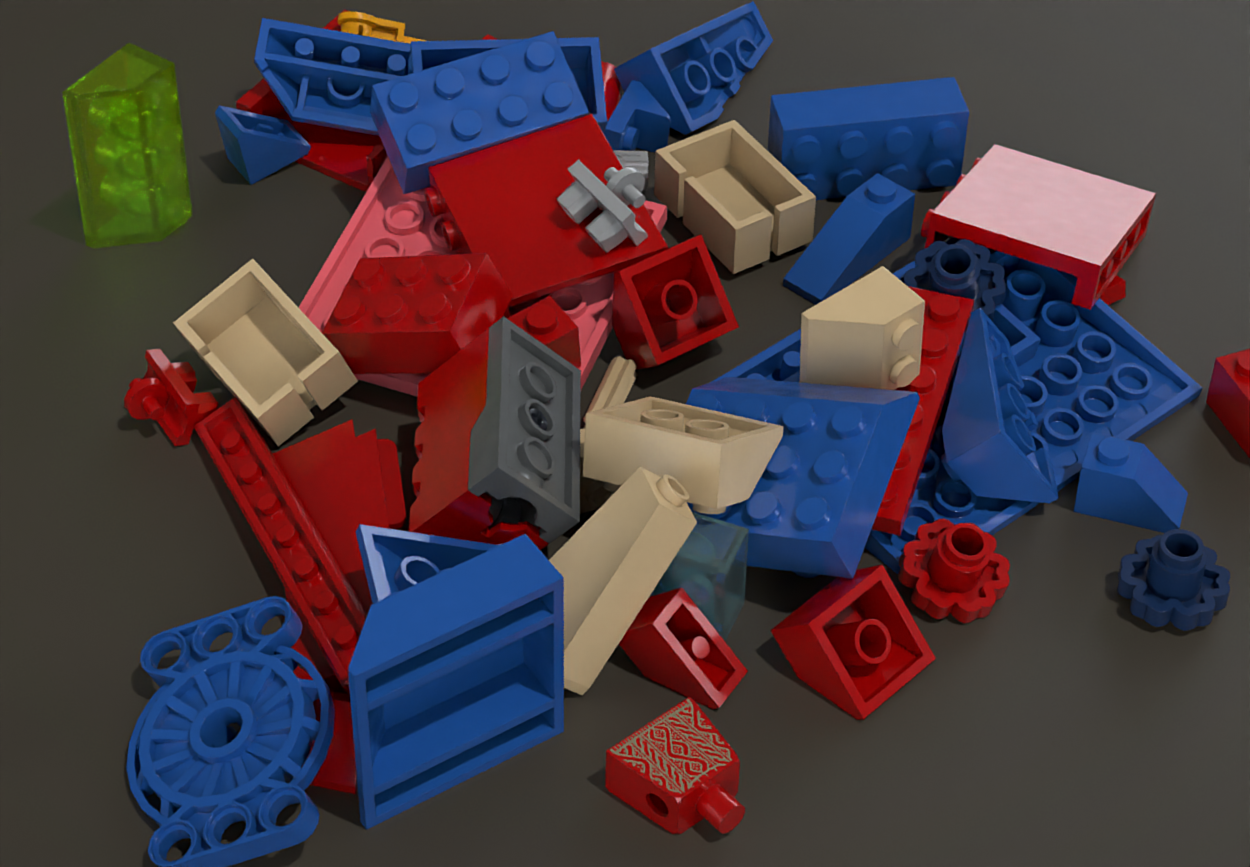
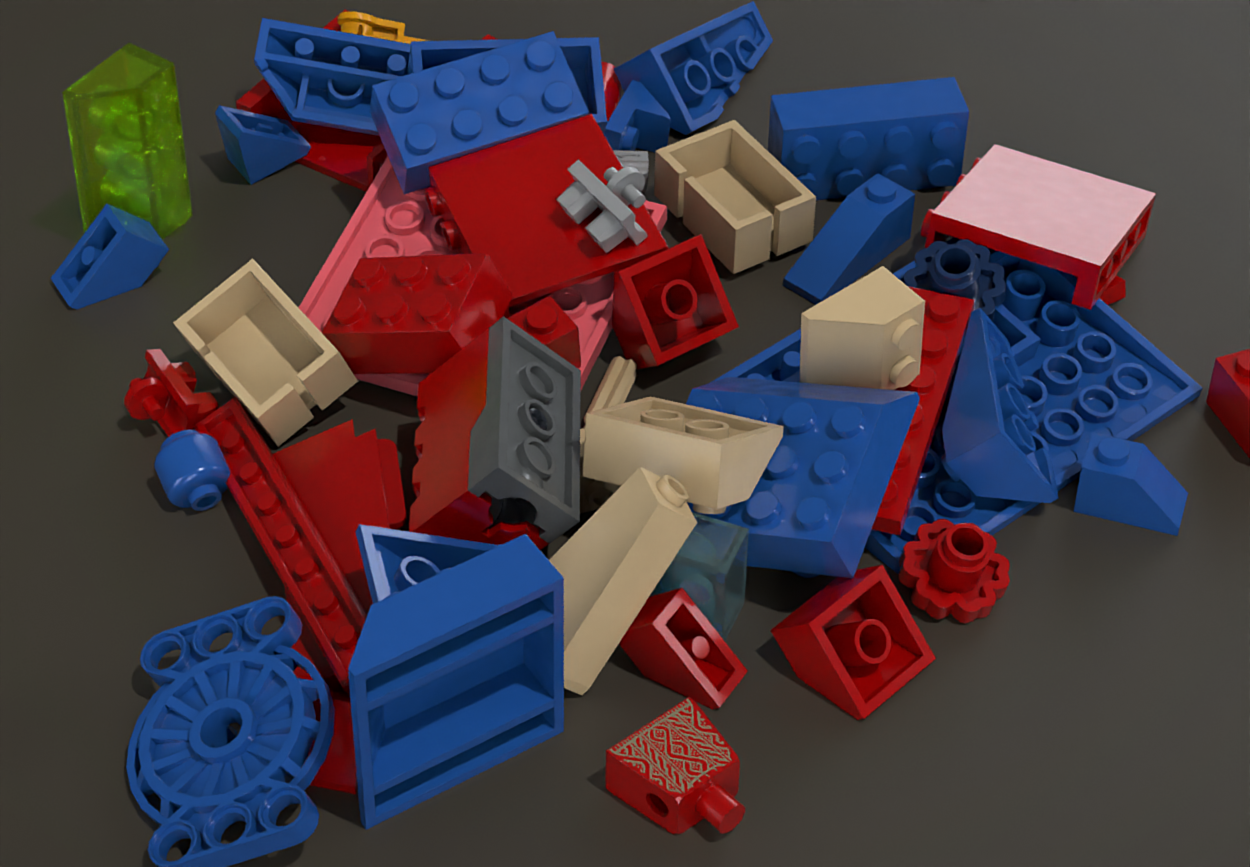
dark blue plant [1117,529,1230,631] -> none
none -> blue slope [51,204,169,309]
none -> blue head [154,430,230,511]

